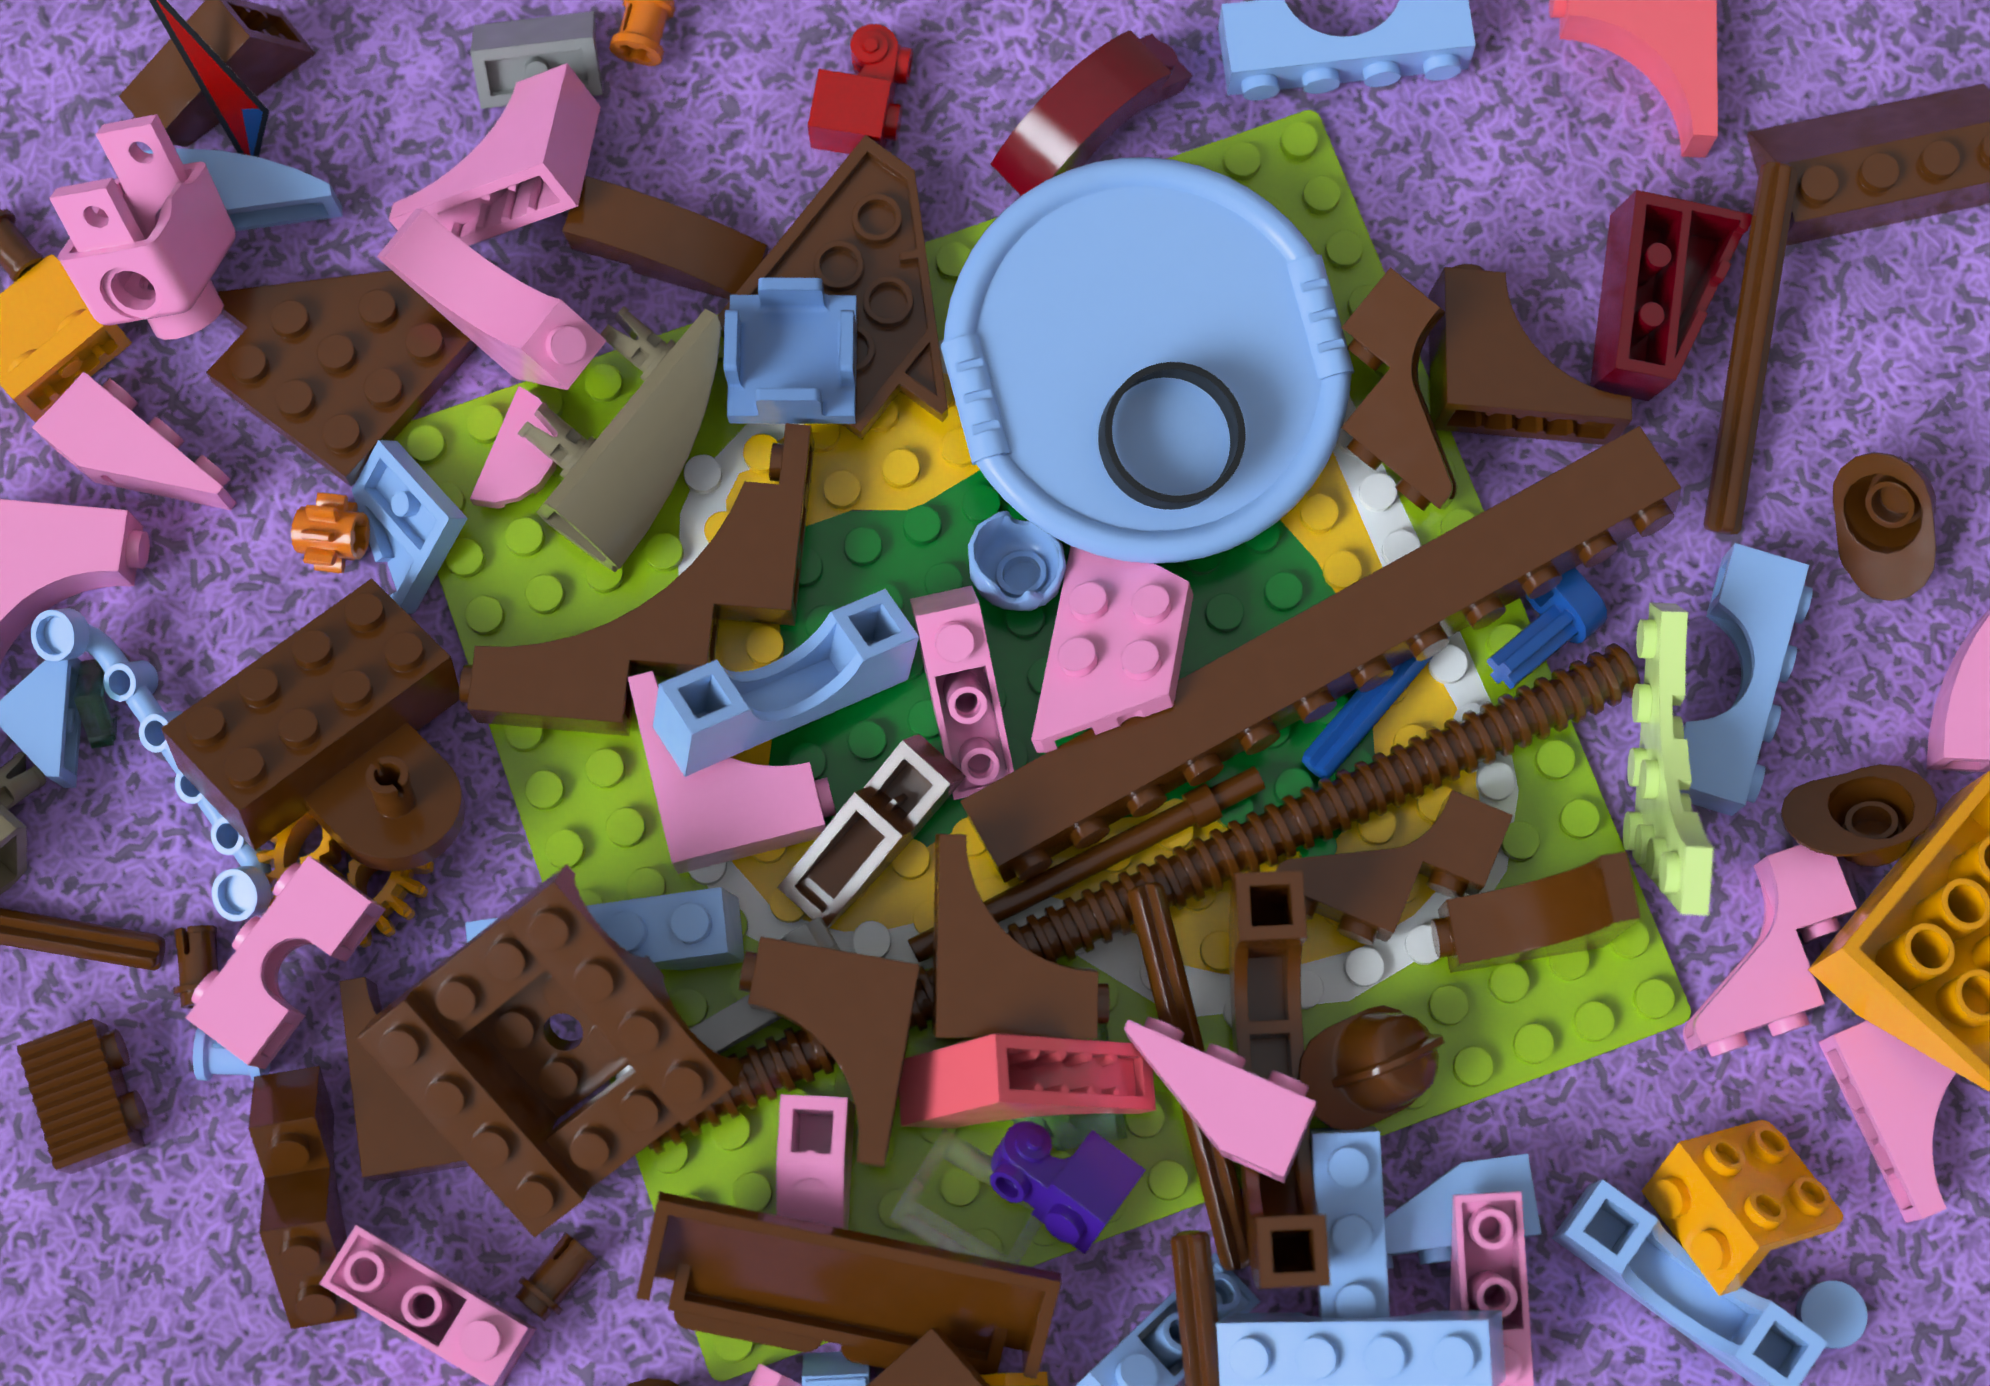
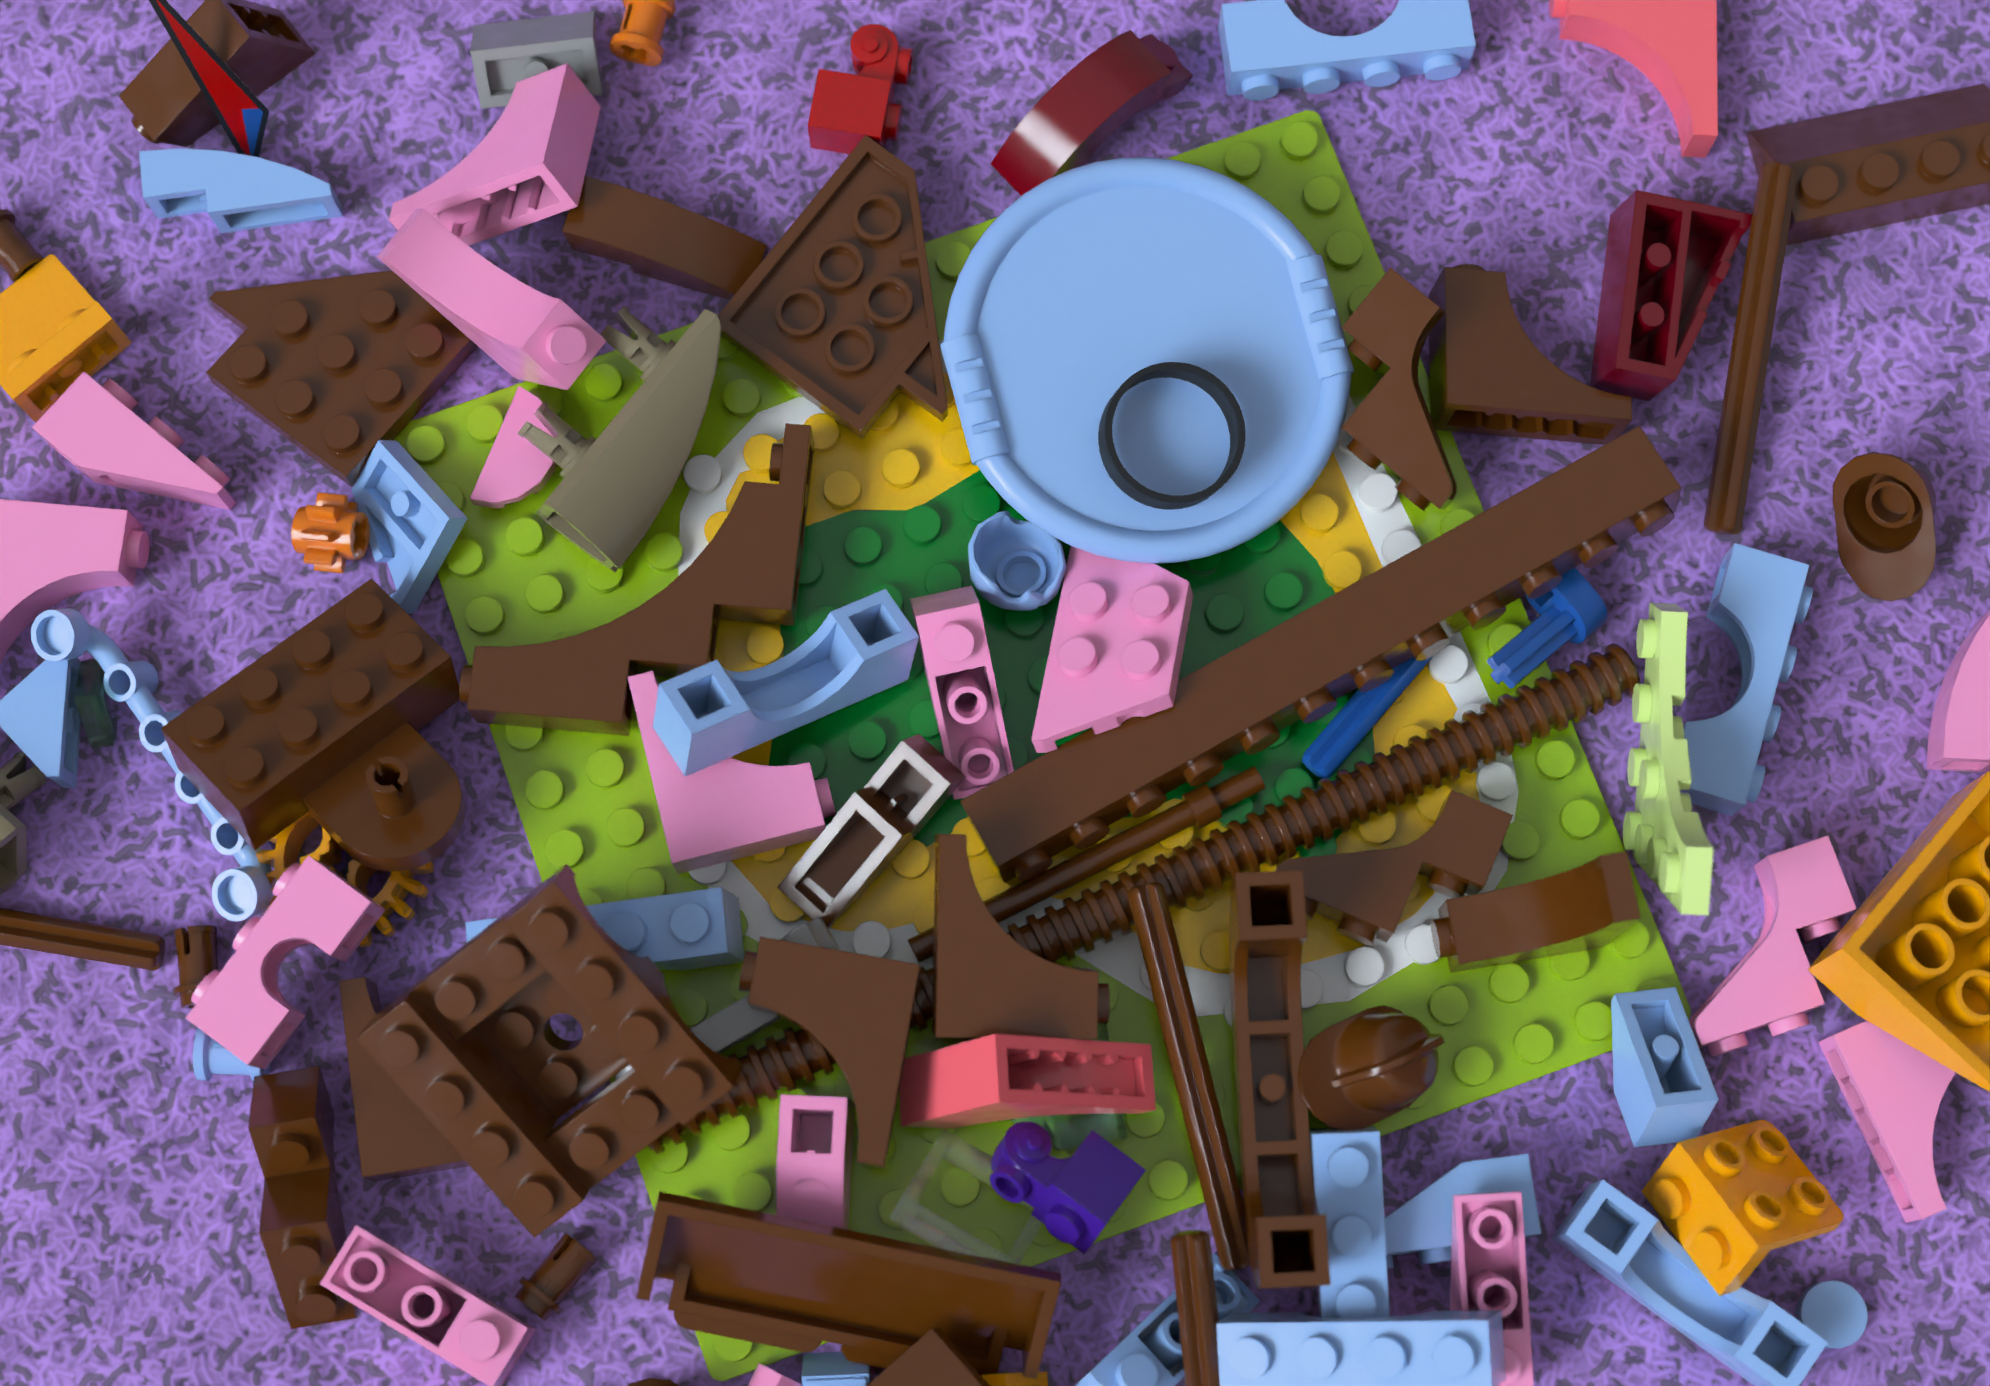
reddish brown brick [17,1018,149,1174] -> none
bright pink piece [49,114,236,340] -> none
medium blue panel [724,278,857,424] -> none
bright pink slope [1124,1017,1316,1183] -> none
reddish brown piece [1780,764,1937,867] -> none
none -> light blue slope [1611,987,1719,1147]

